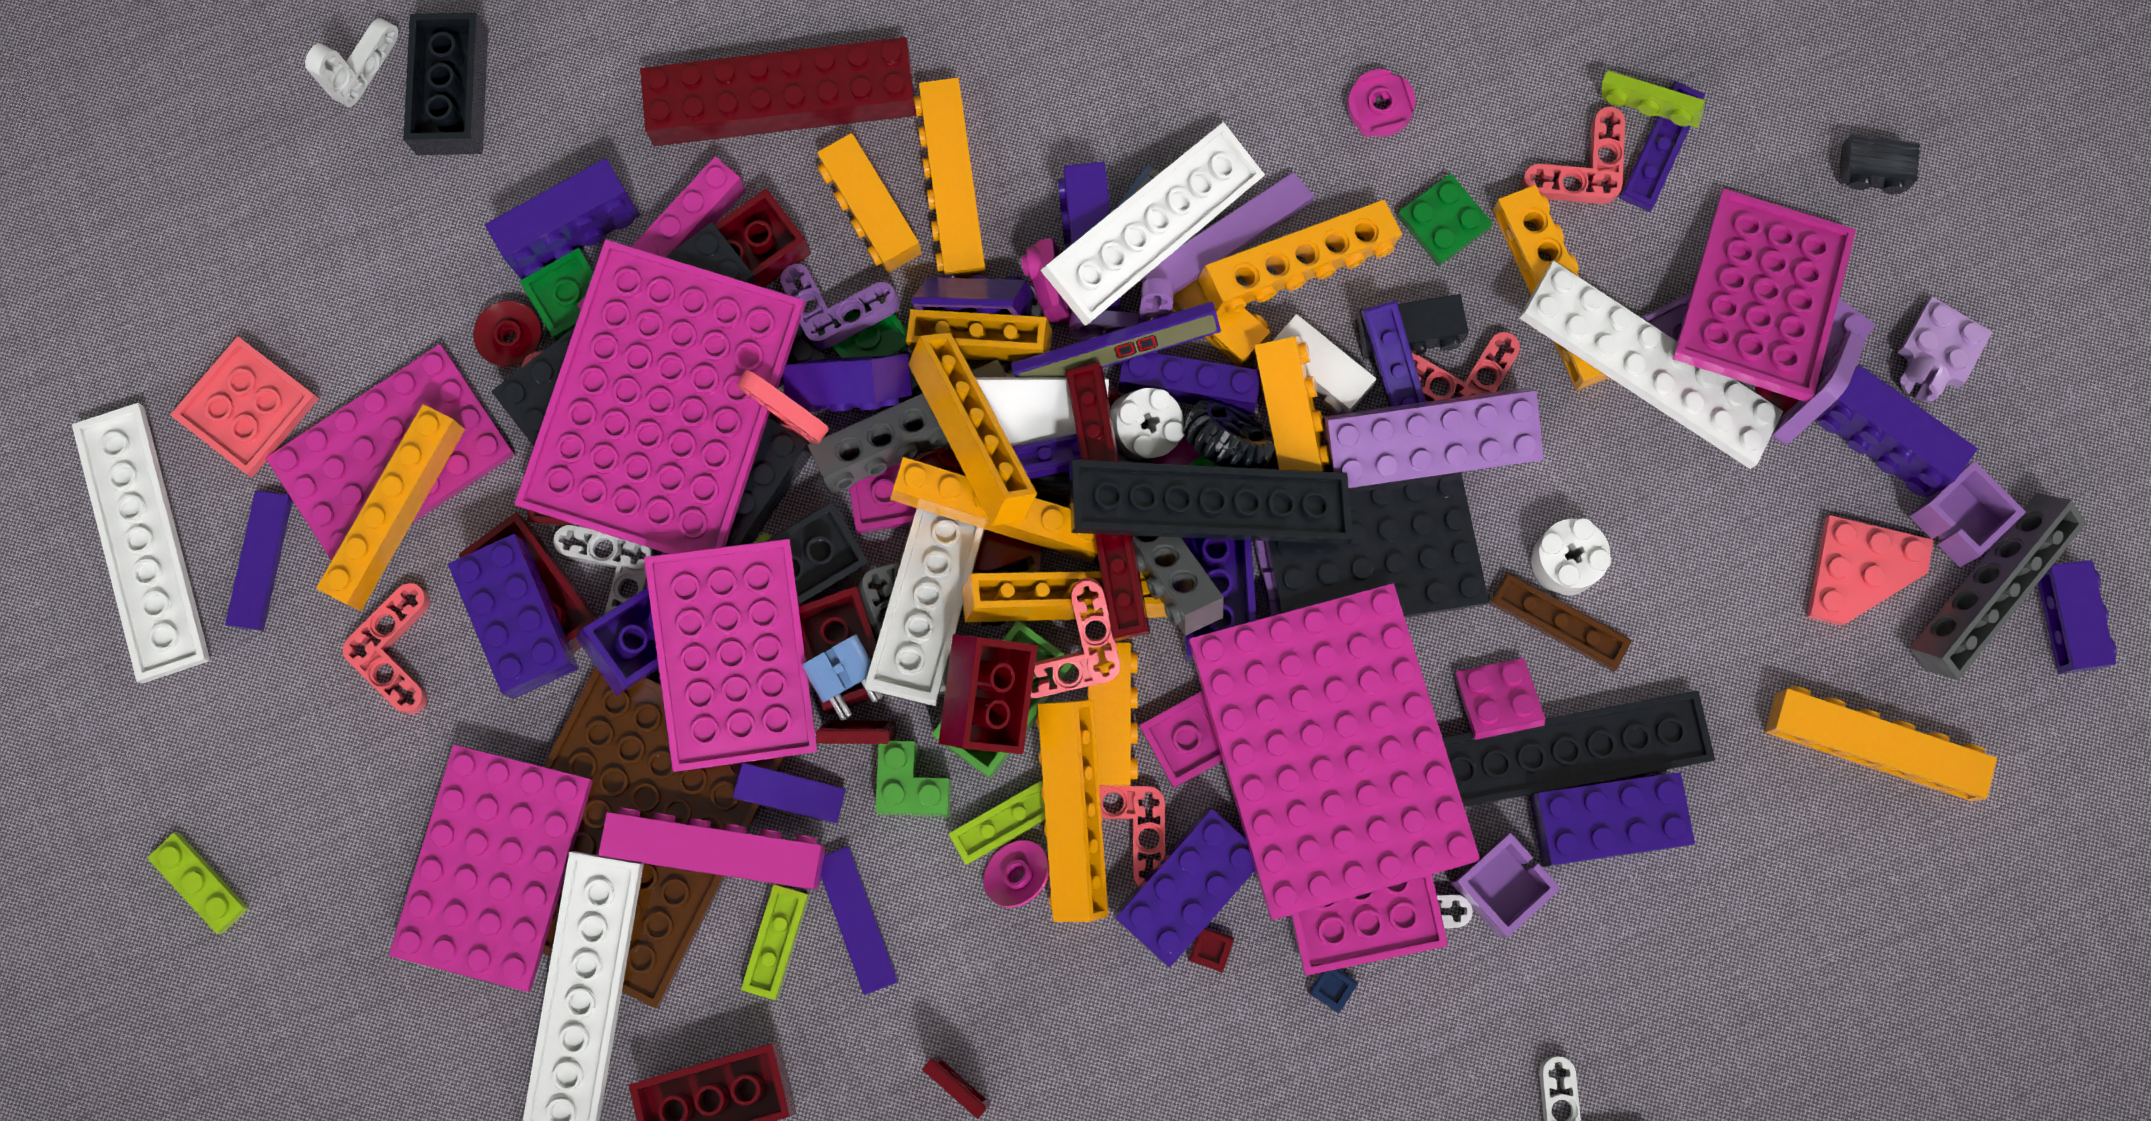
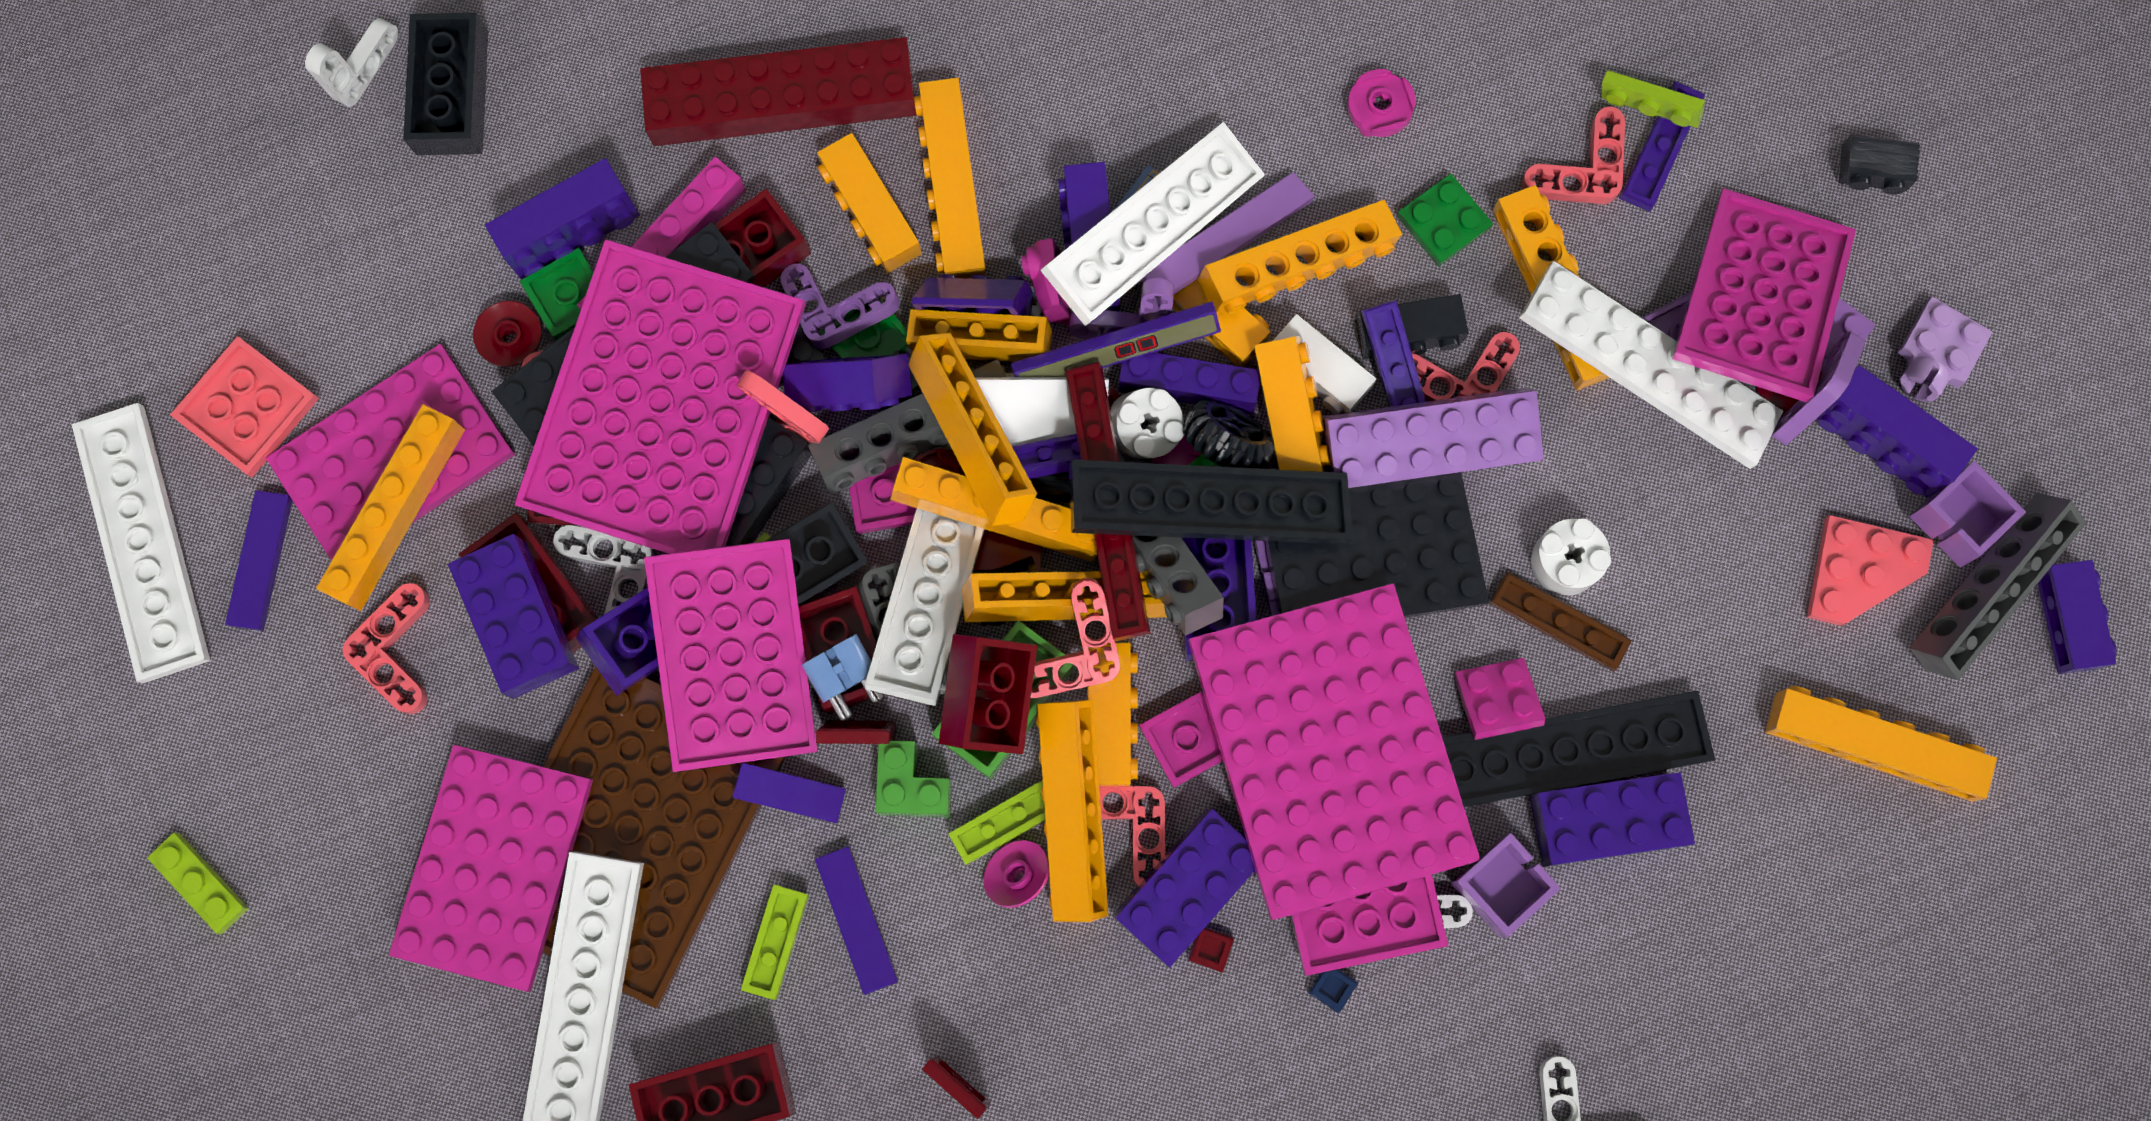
dark pink brick [598,807,826,890] -> none

